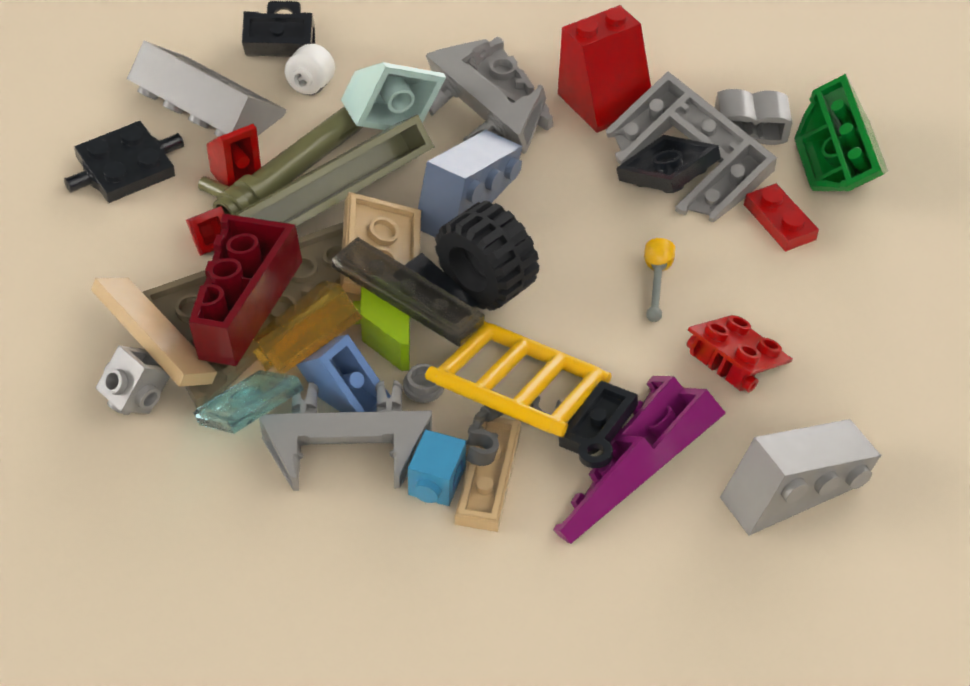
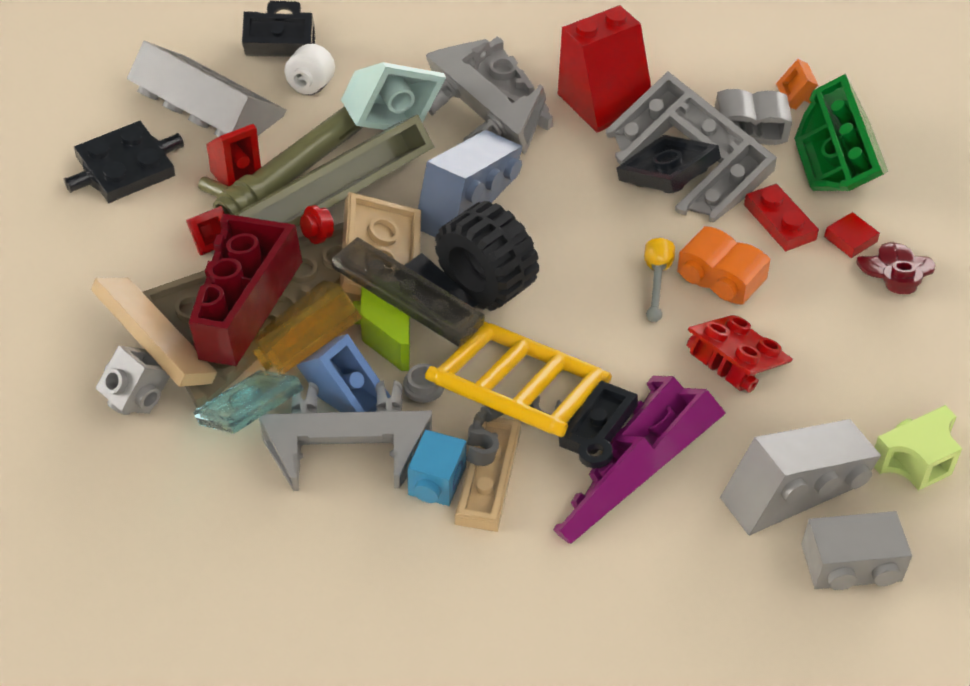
none -> red plate [300,205,334,244]
none -> orange brick [677,226,771,305]
none -> orange tile [776,59,818,110]
none -> light grey brick [801,511,912,590]
none -> red tile [824,212,880,258]
none -> dark red plate [856,242,936,294]
none -> yellowish green brick [874,405,962,491]

